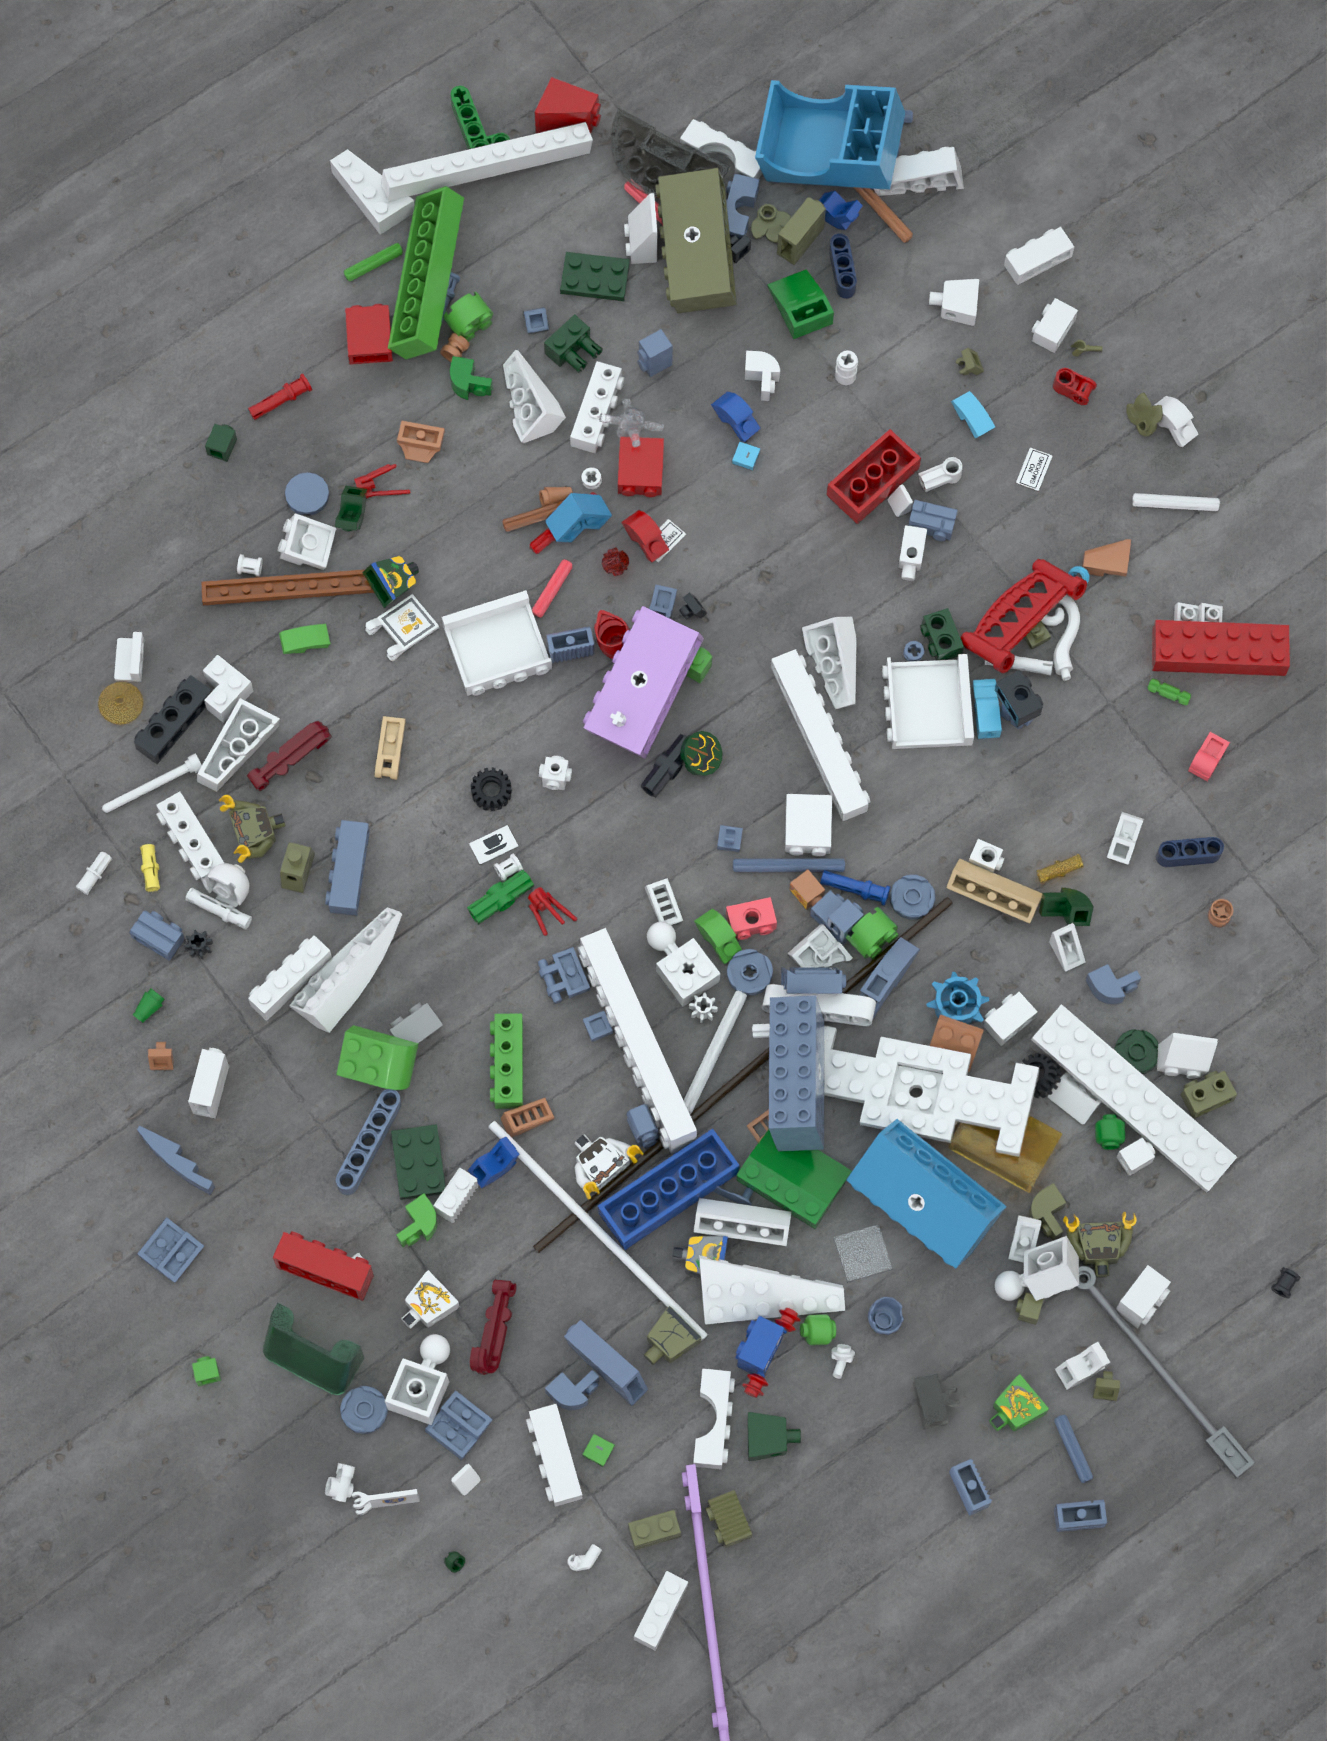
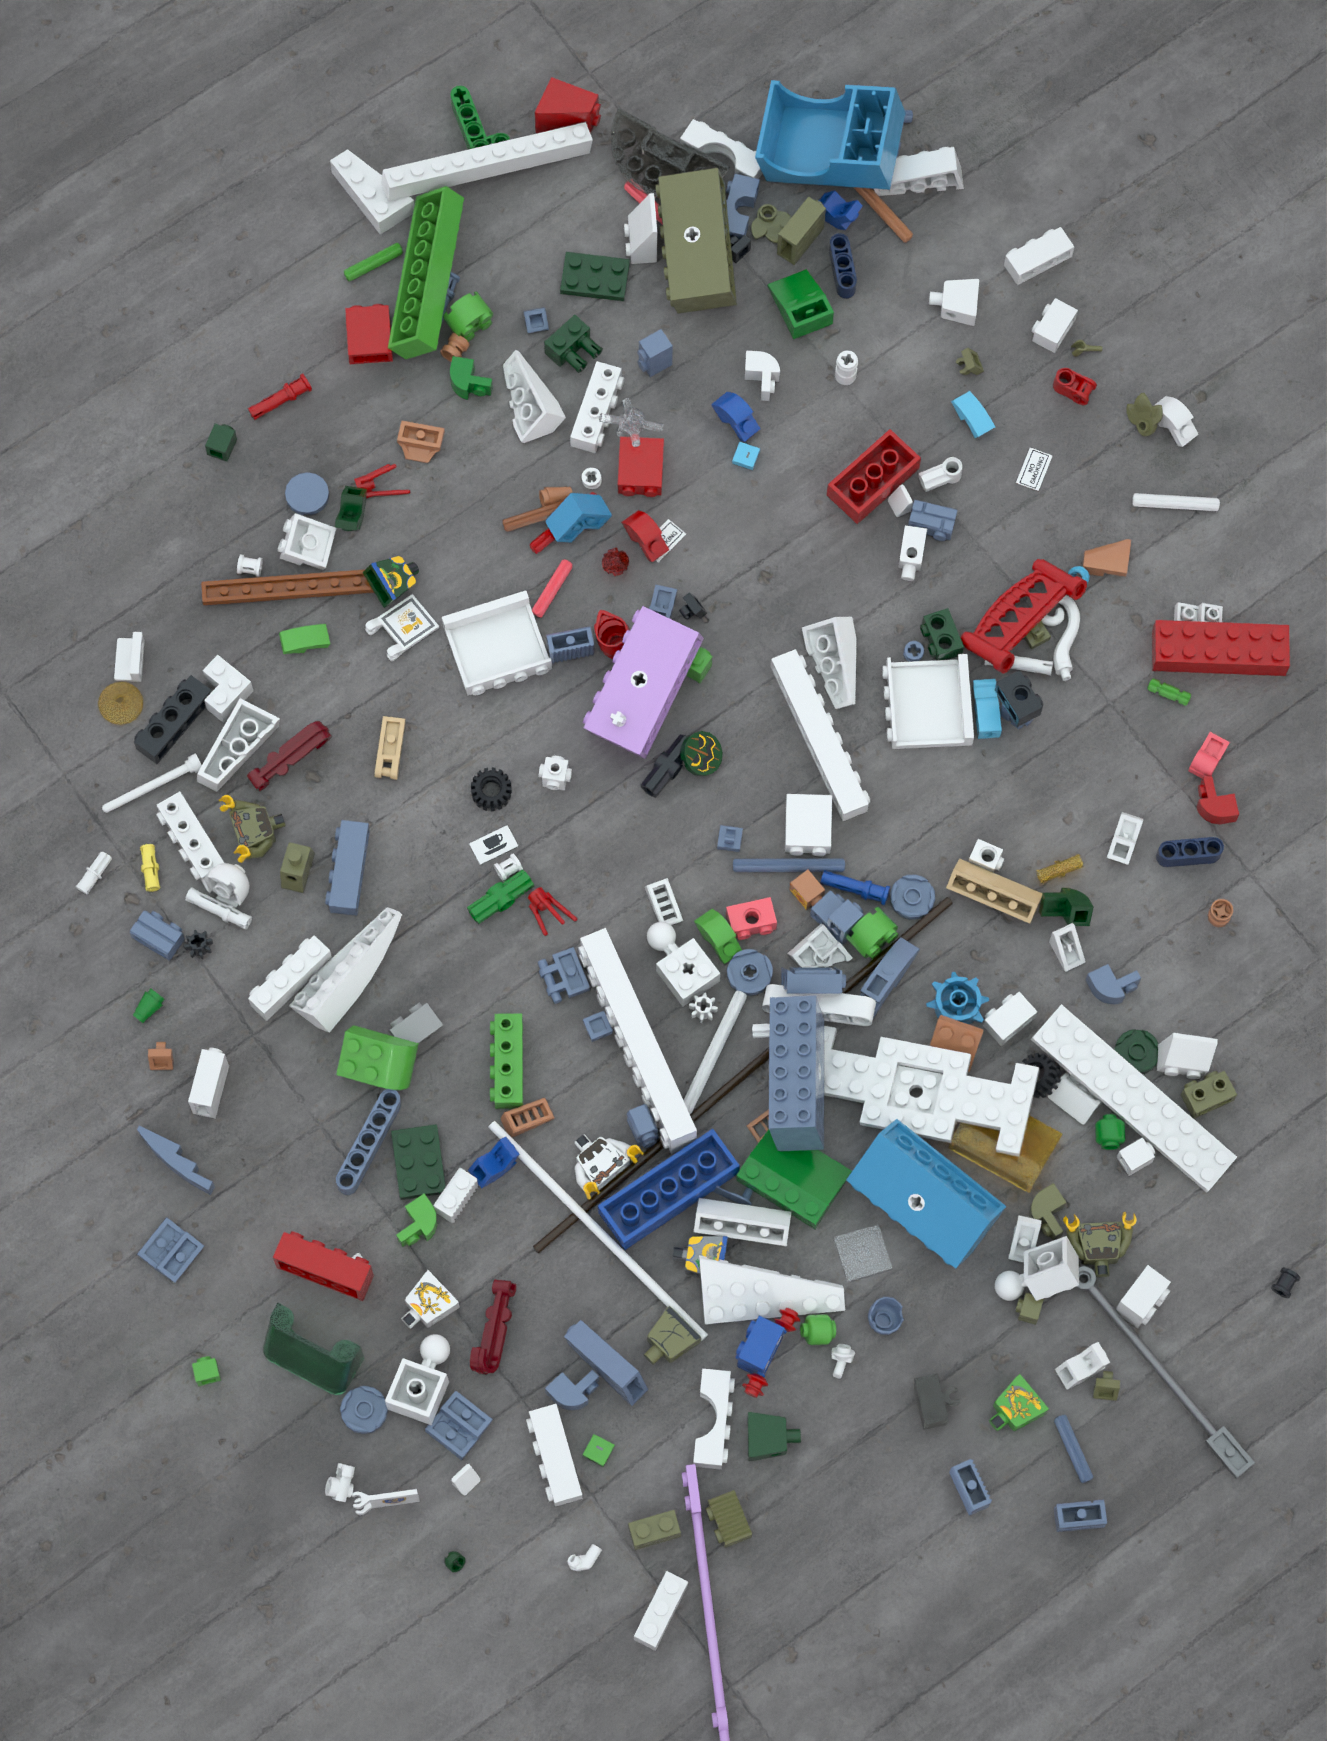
none -> red brick [1196,776,1239,824]

